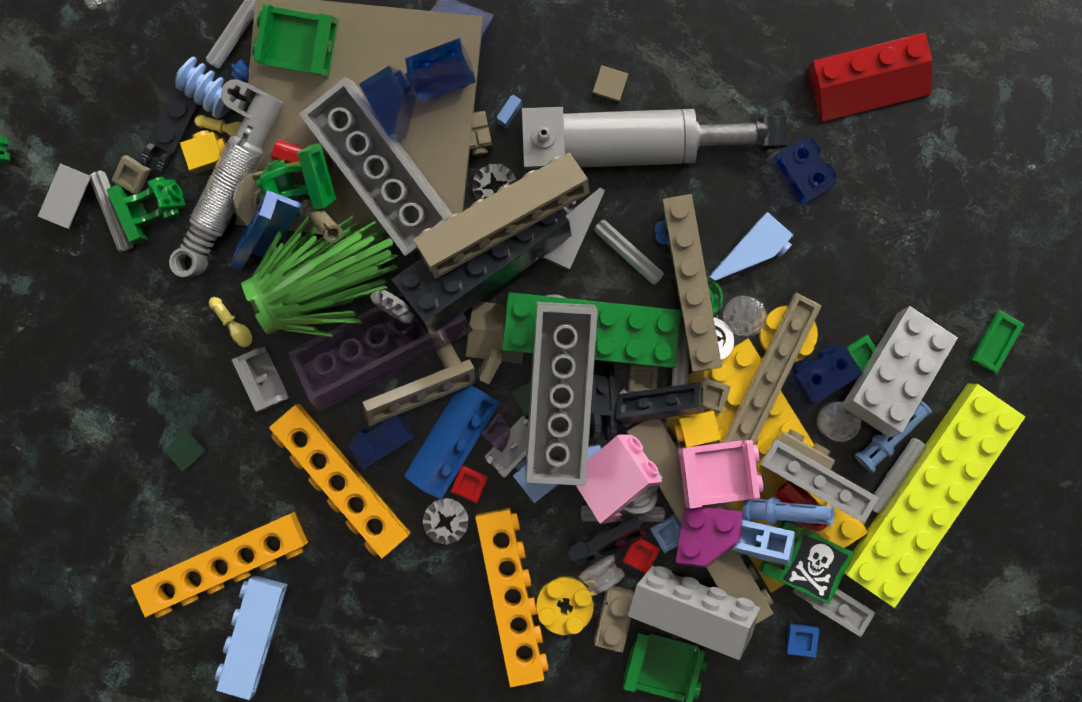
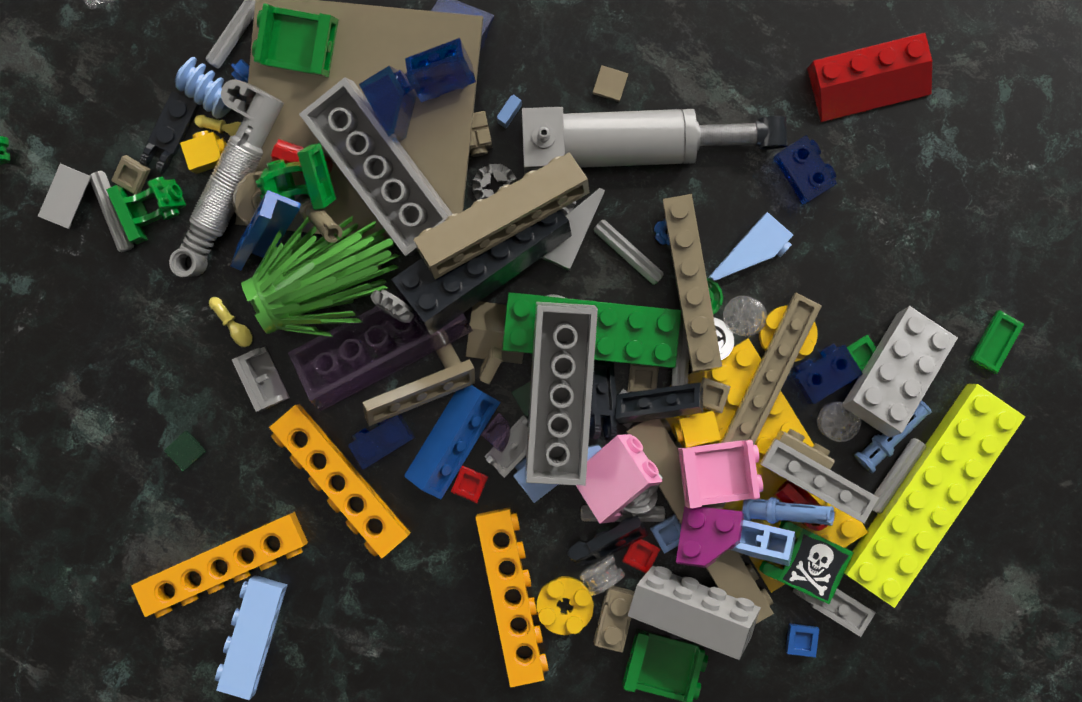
light grey gear [423,498,468,545] -> none

